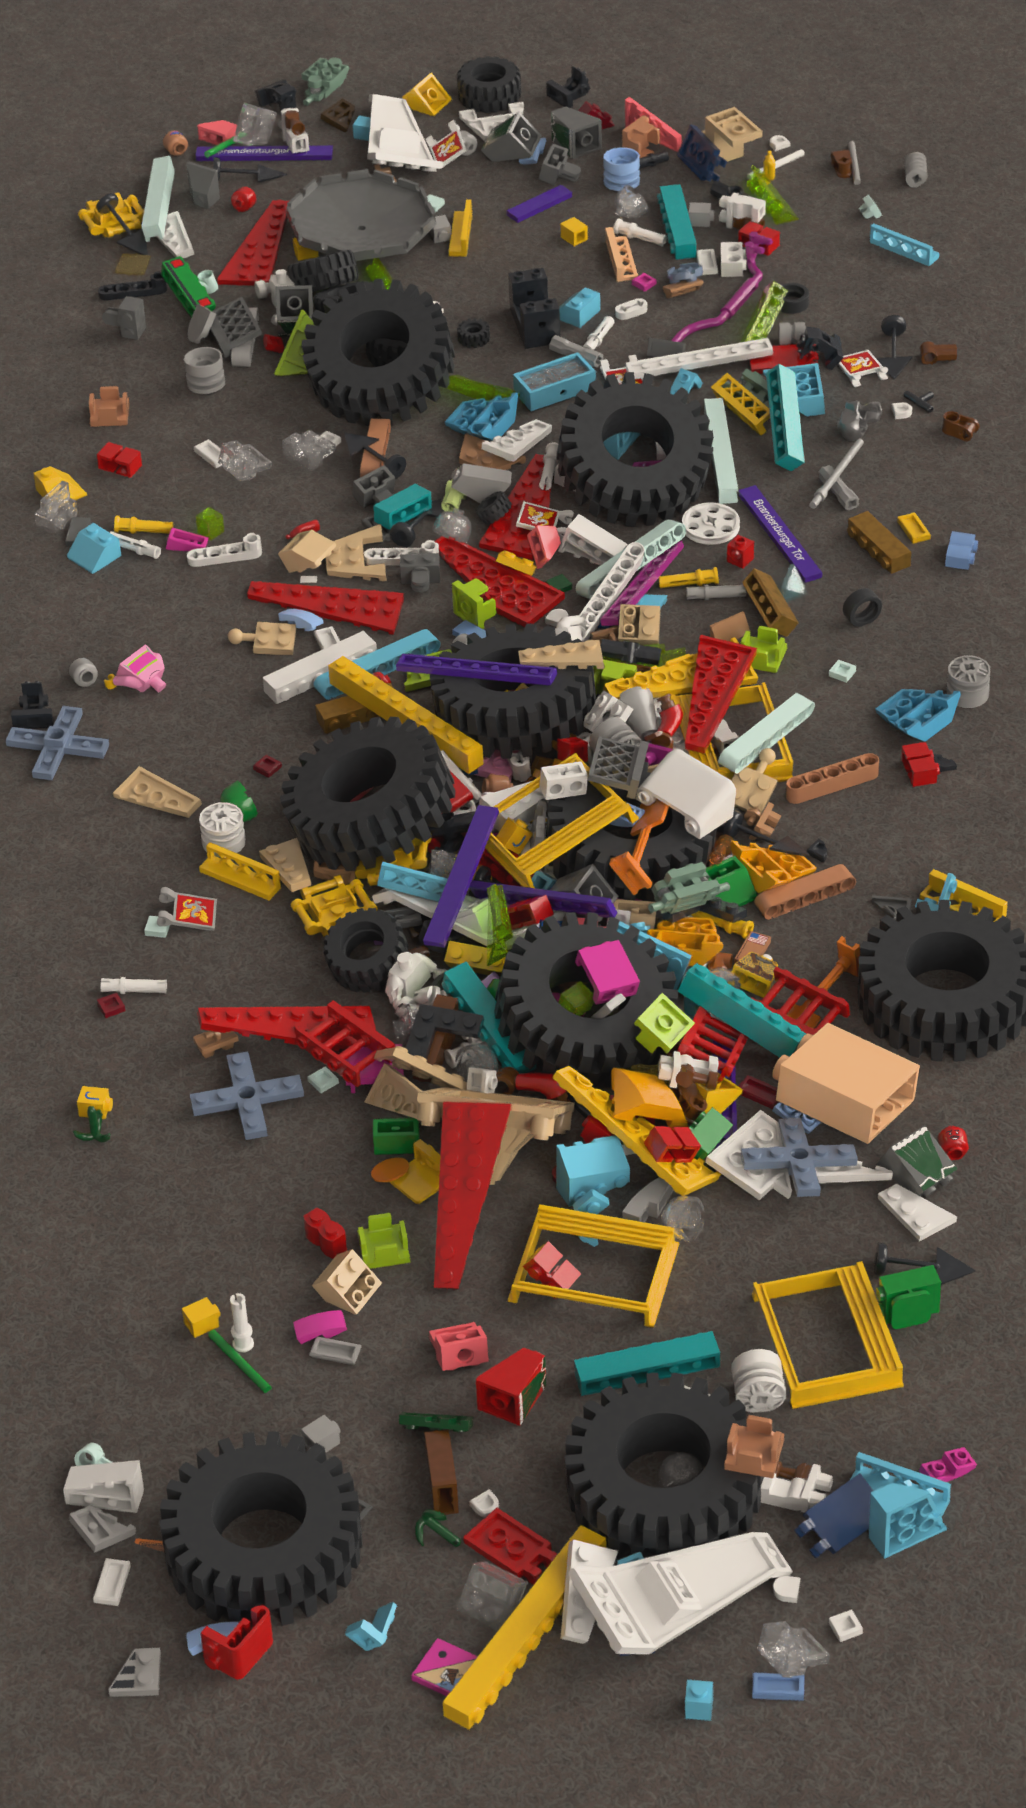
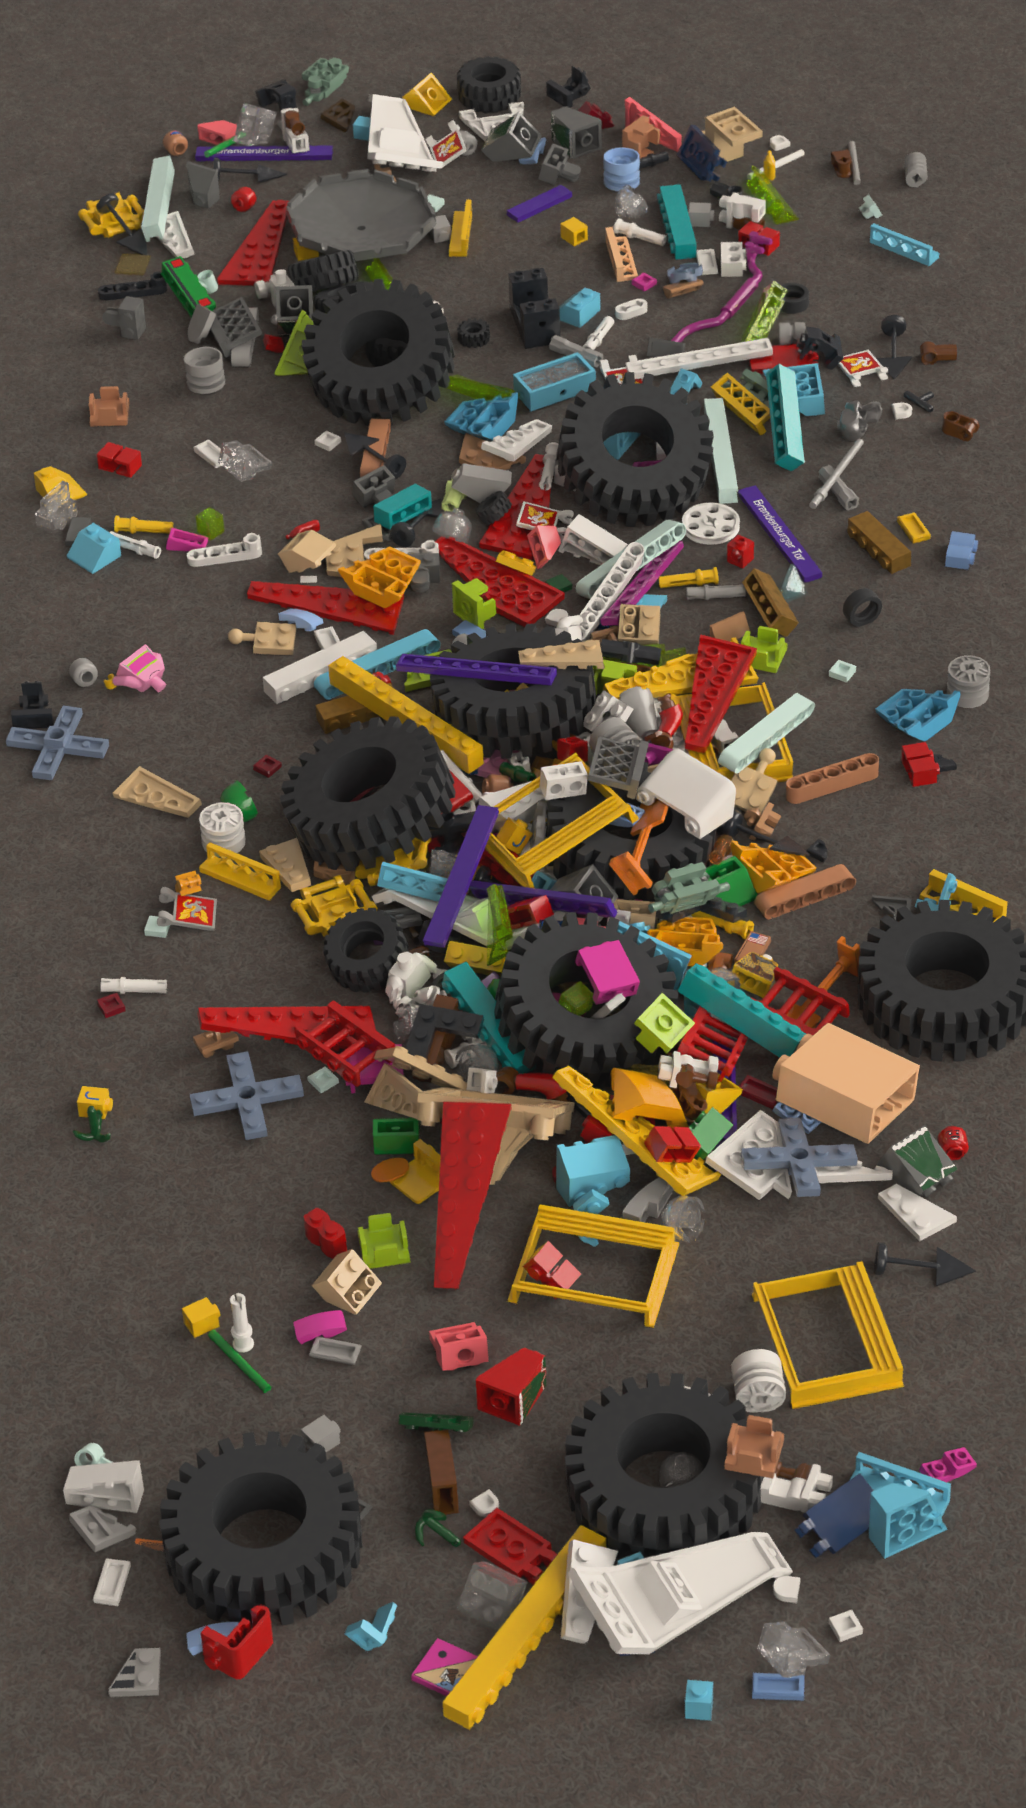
clear brick [282,429,336,472] -> none
teal brick [574,1331,720,1396] -> none
green brick [876,1265,941,1330] -> none
none -> light orange arm [175,871,202,896]
none -> light orange wedge [338,546,421,608]
none -> dark green pin [499,762,537,783]

